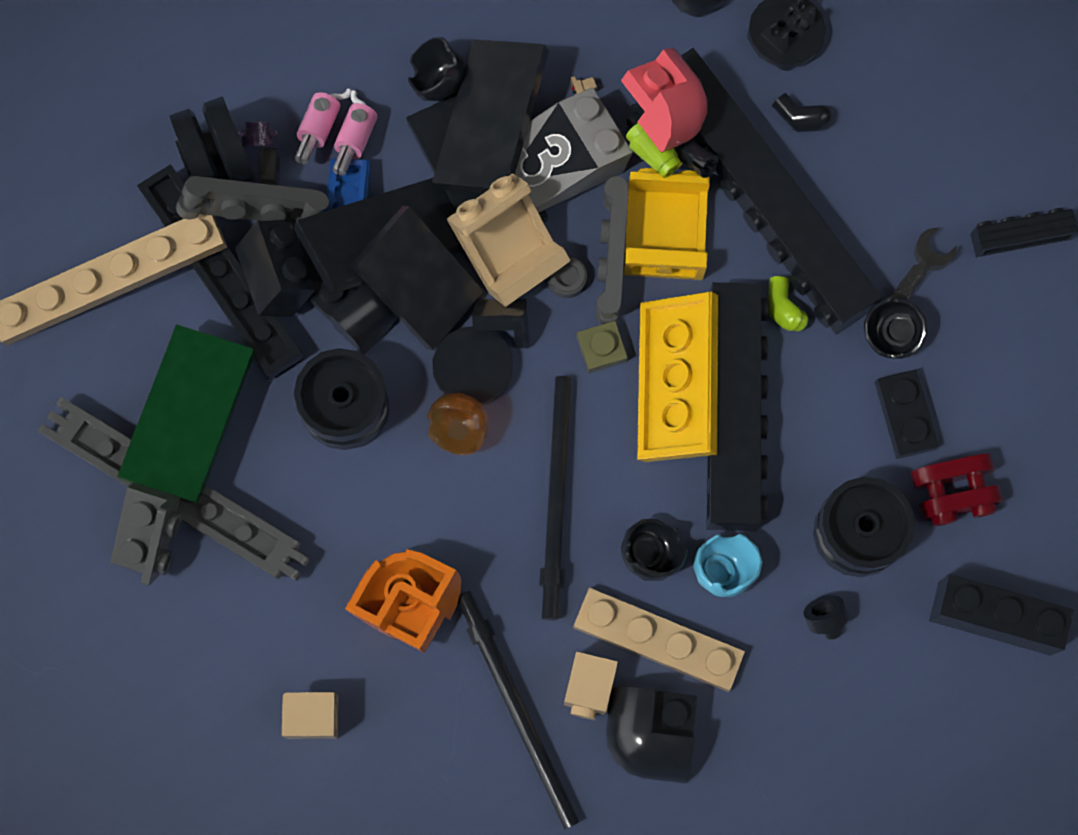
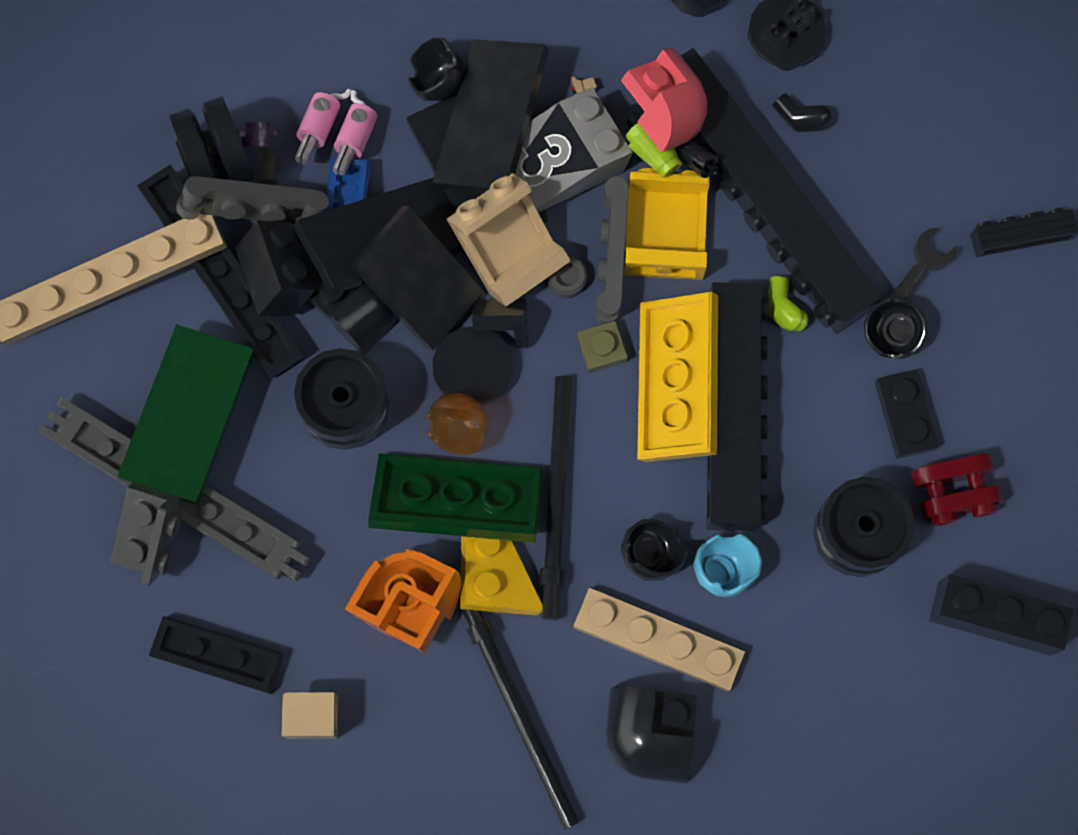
tan brick [563,652,618,720] -> none
black tile [803,595,849,640] -> none
none -> black tile [149,616,284,695]
none -> dark green tile [368,453,542,543]
none -> yellow wing [460,536,543,616]

